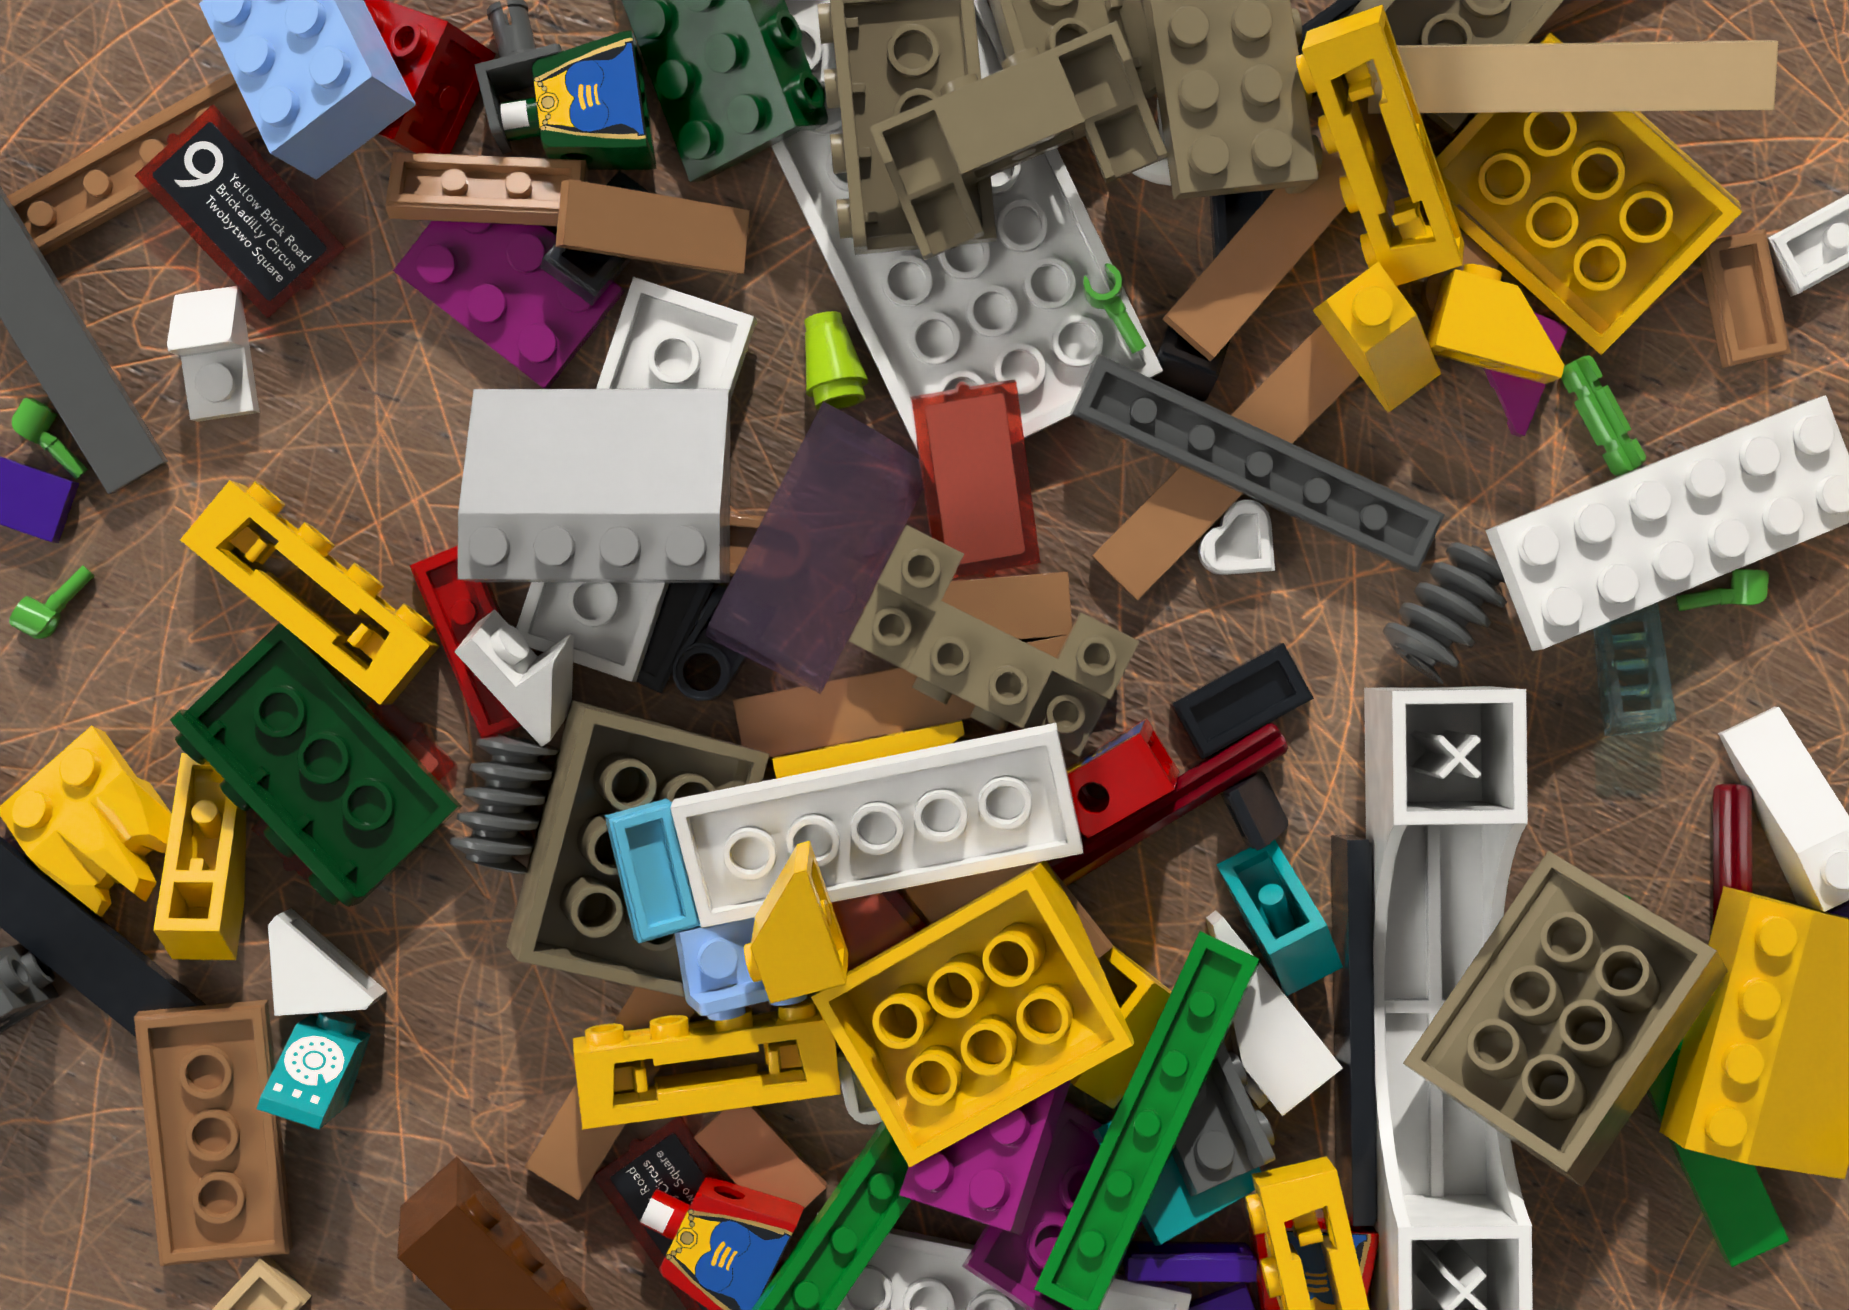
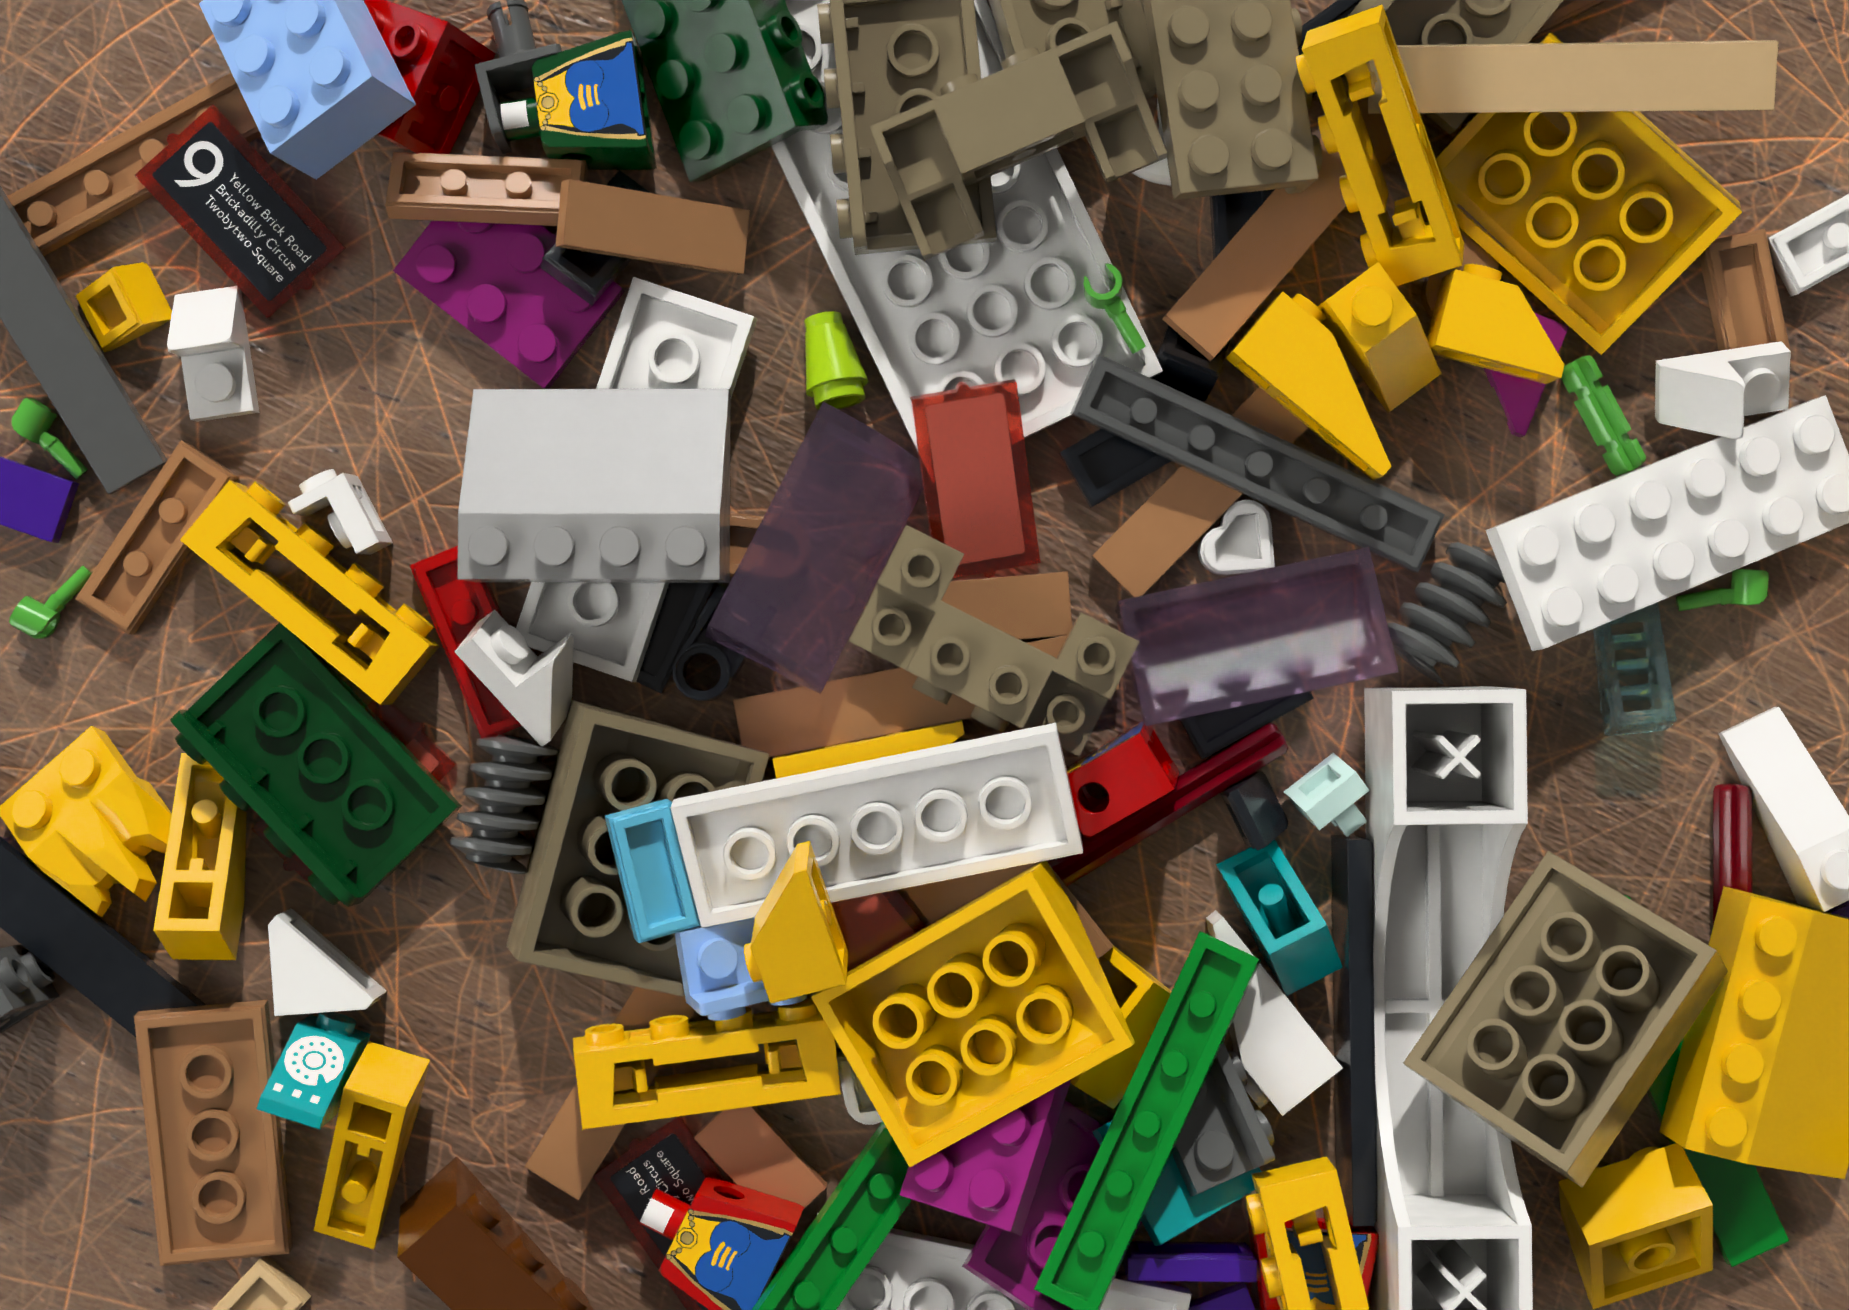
none -> yellow slope [75,262,172,352]
none -> medium nougat tile [75,440,239,635]
none -> white bracket [288,469,393,555]
none -> yellow slope [314,1041,430,1249]
none -> black tile [1059,429,1171,508]
none -> clear purple slope [1115,547,1399,727]
none -> yellow slope [1225,291,1392,480]
none -> light aqua tile [1284,753,1370,837]
none -> yellow slope [1558,1143,1713,1309]
none -> white slope [1655,341,1791,439]

